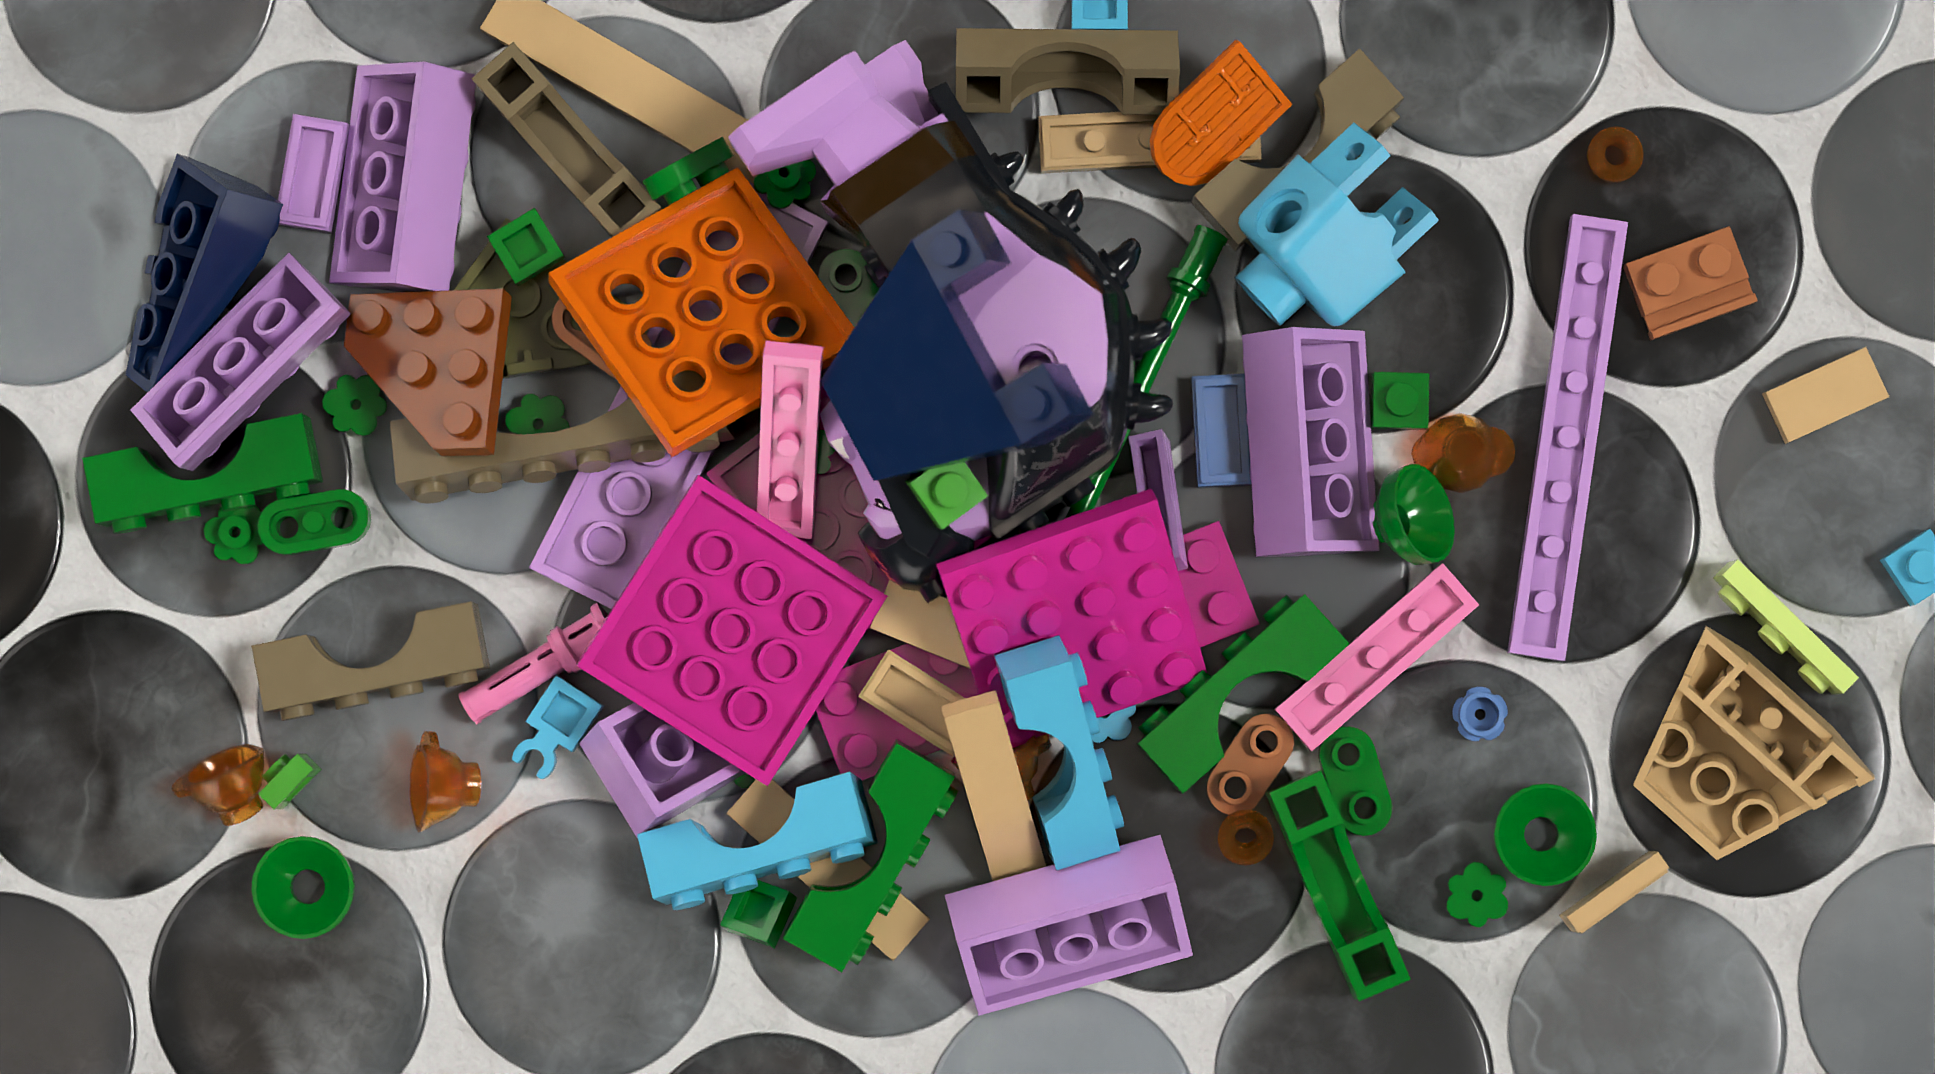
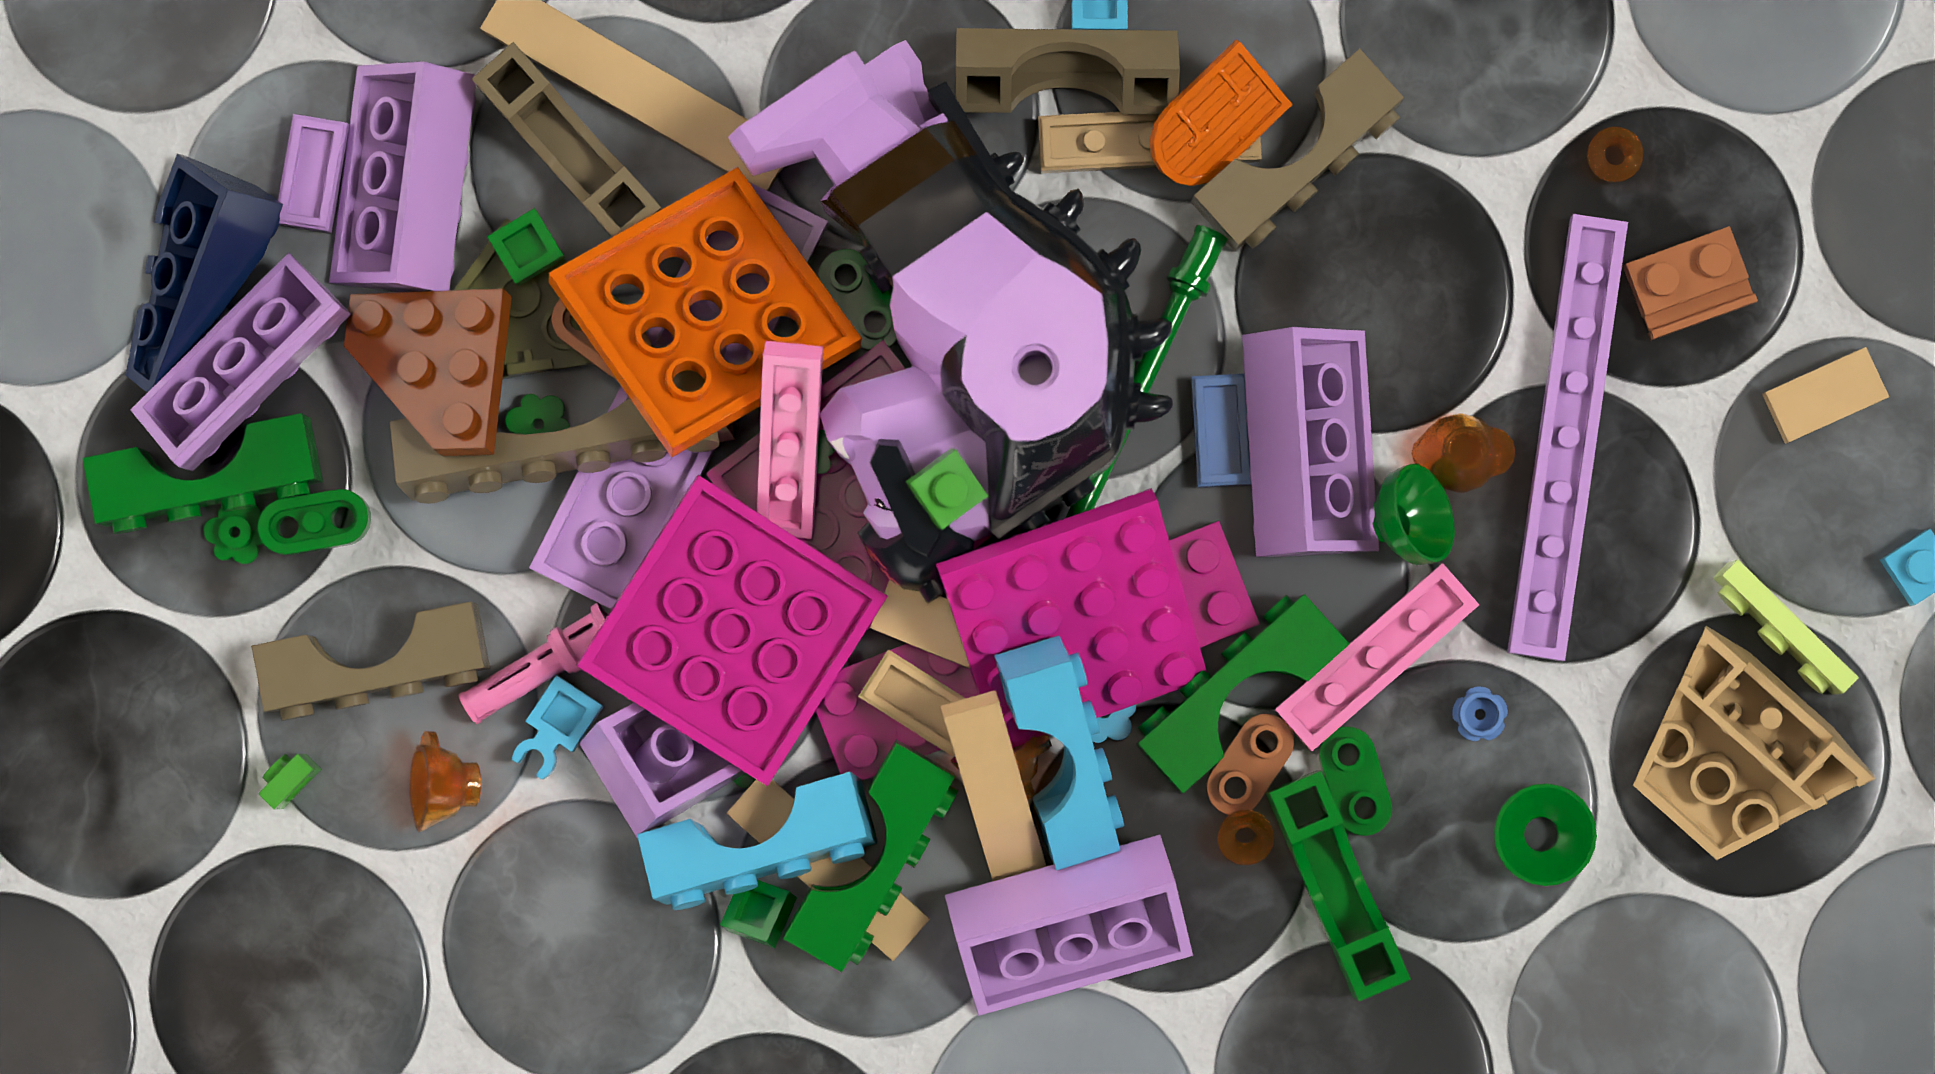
clear orange piece [171,744,264,826] -> none
green piece [251,836,355,939] -> none
green plant [322,375,387,436] -> none
green plate [642,137,734,205] -> none
green plant [753,159,816,209] -> none
dark blue wedge [820,209,1094,481] -> none
lavender piece [1128,429,1188,571] -> none
medium azure piece [1234,123,1439,327] -> none
green plate [1371,372,1430,430] -> none
green plant [1446,862,1508,927] -> none
tan tile [1559,851,1669,934] -> none

